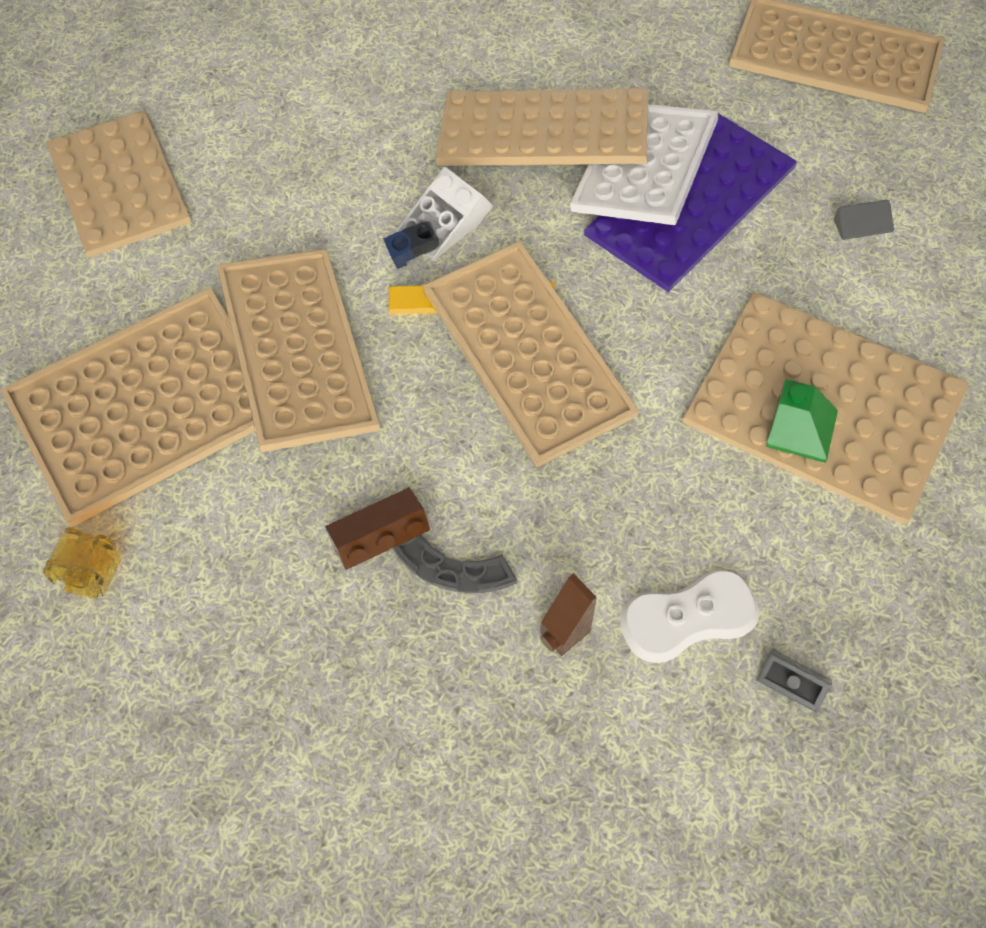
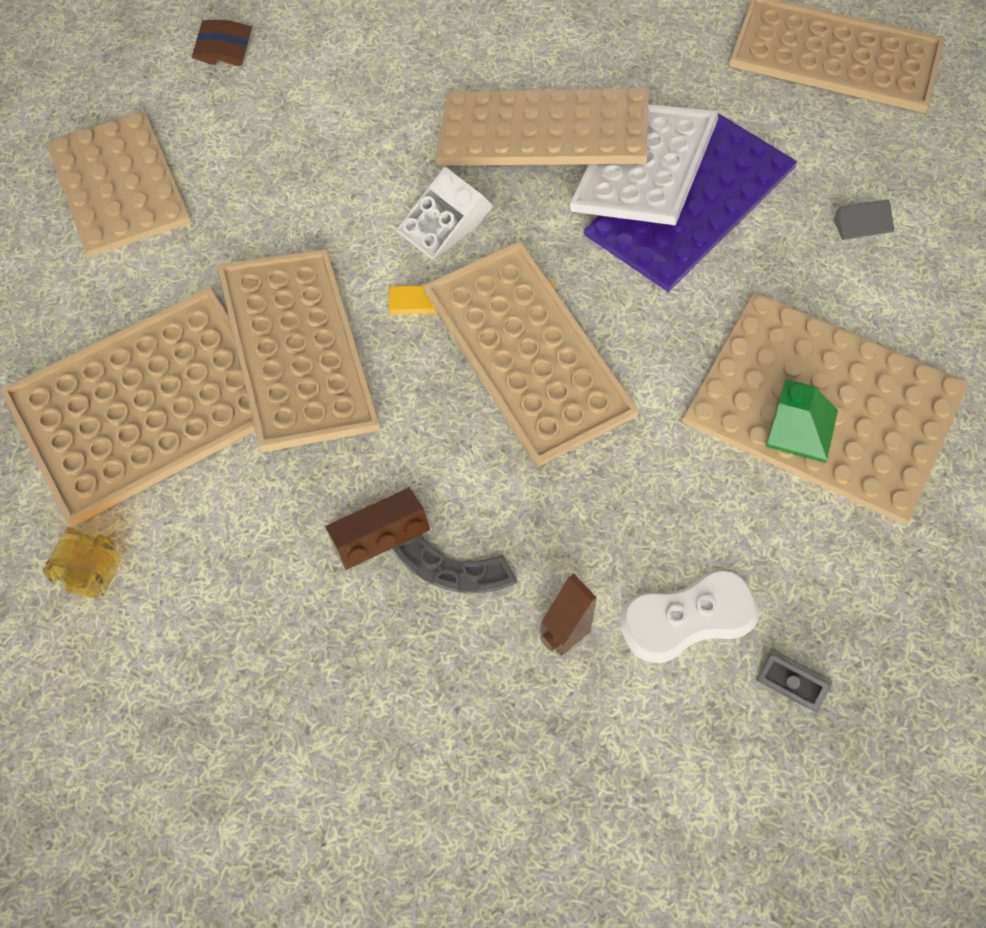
leg [383,222,440,269] -> none
none -> reddish brown slope [191,20,252,66]

